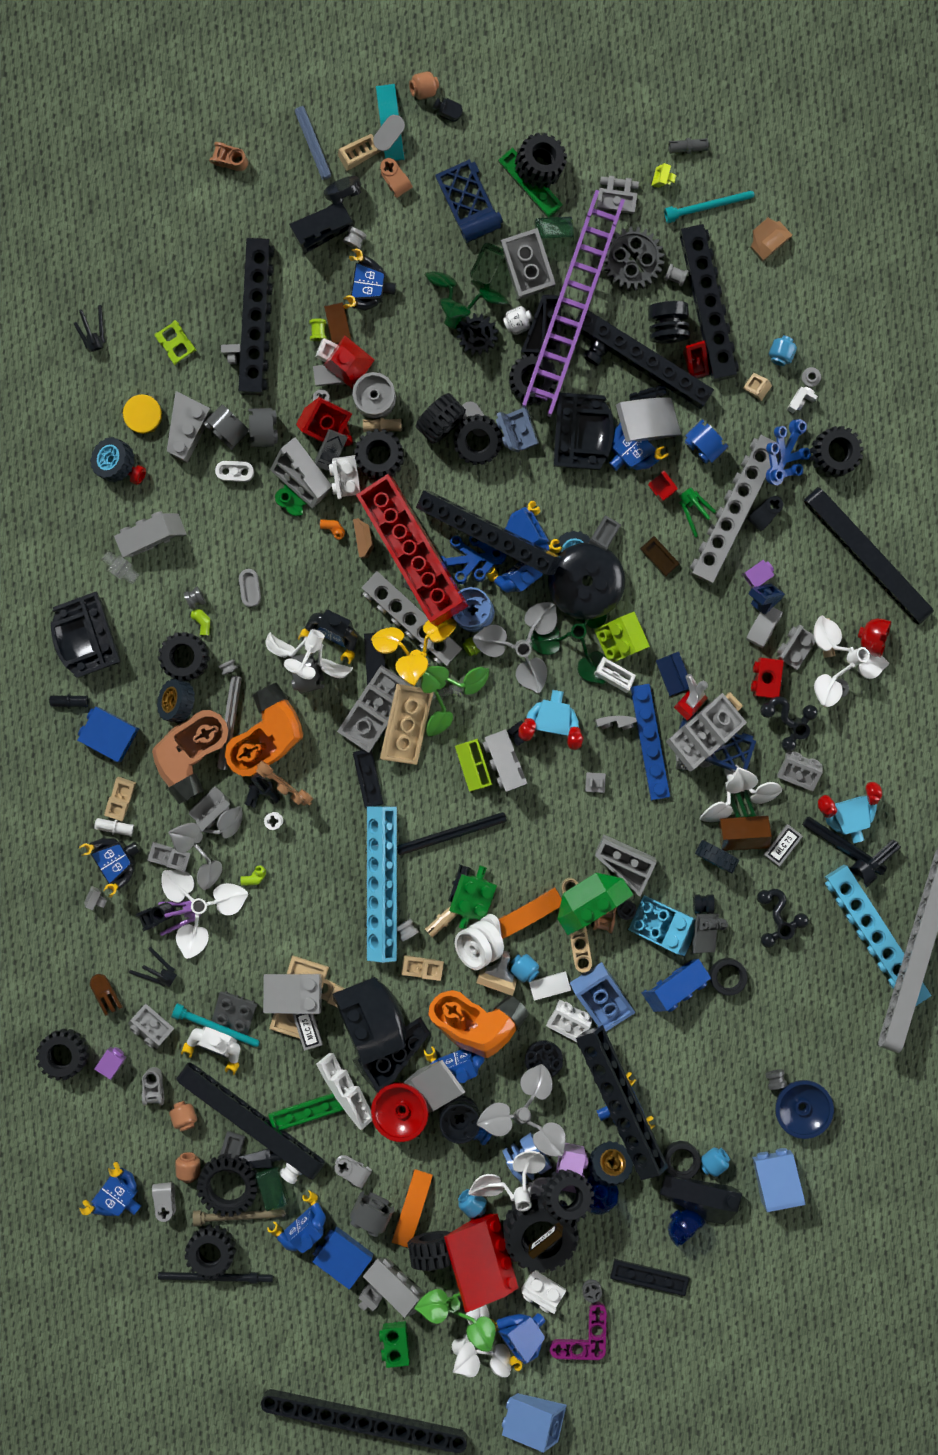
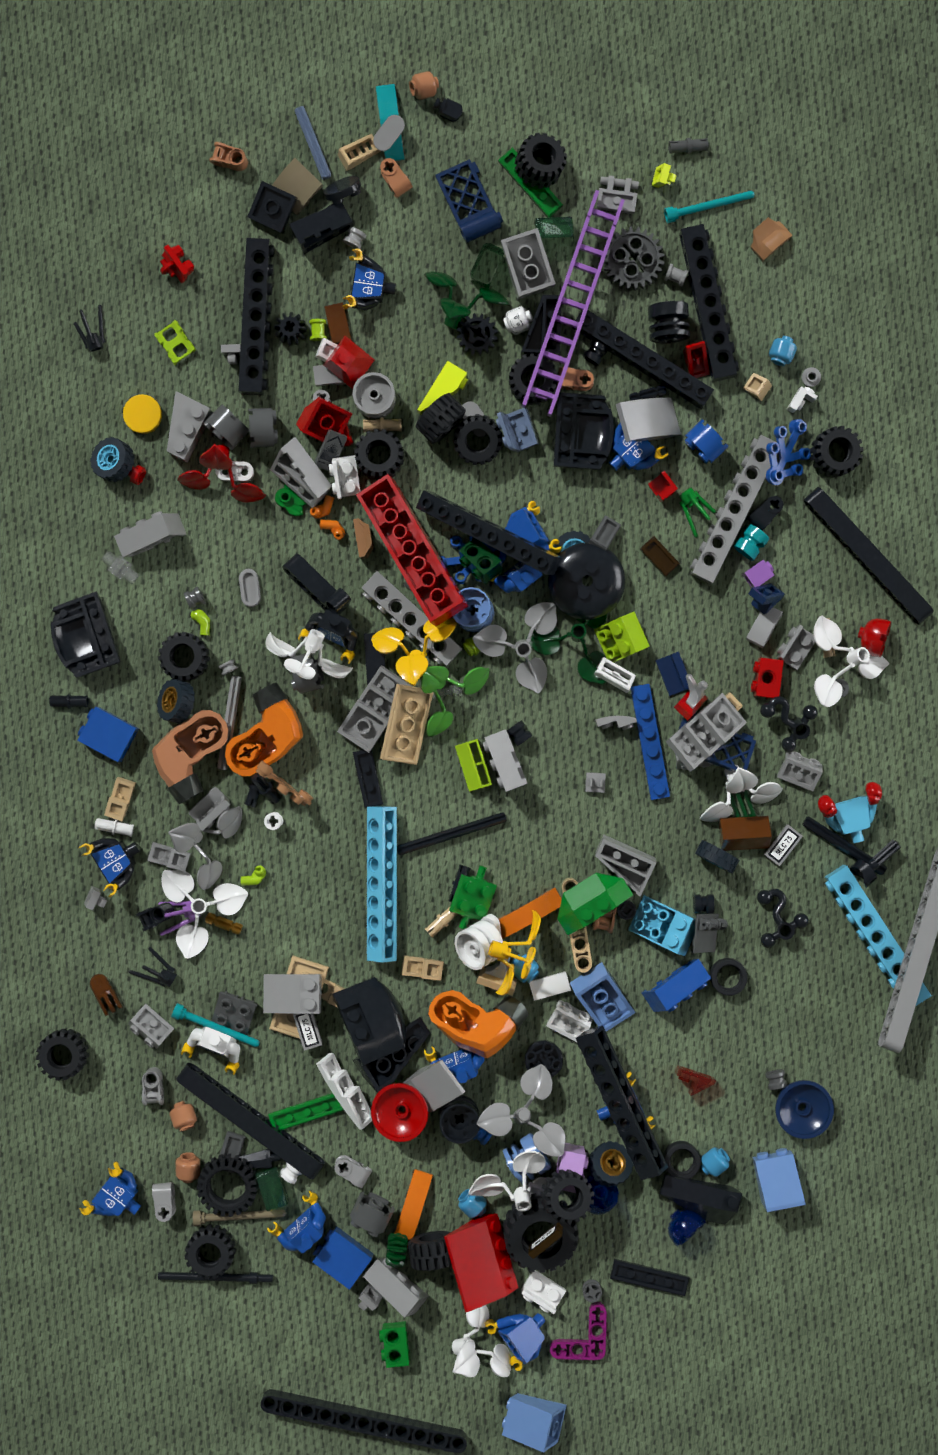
medium lavender brick [95,1047,127,1080] -> none
light grey wheel [397,919,419,942] -> none
bright green plant [414,1289,496,1352] -> none
medium azure torso [518,690,583,750] -> none
none -> red hips [160,244,194,283]
none -> red plant [177,444,266,503]
none -> pearl gold axle [205,913,243,934]
none -> black plate [247,181,298,234]
none -> dark tan slope [272,158,323,215]
none -> black gear [274,312,307,346]
none -> black beam [282,553,351,615]
none -> orange arm [310,495,335,518]
none -> dark green gear [385,1233,408,1268]
none -> neon yellow slope [417,361,468,415]
none -> dark green brick [459,538,503,584]
none -> yellow plant [488,910,541,996]
none -> nougat piece [556,367,594,391]
none -> clear red slope [675,1065,716,1096]
none -> teal wheel [733,524,770,561]

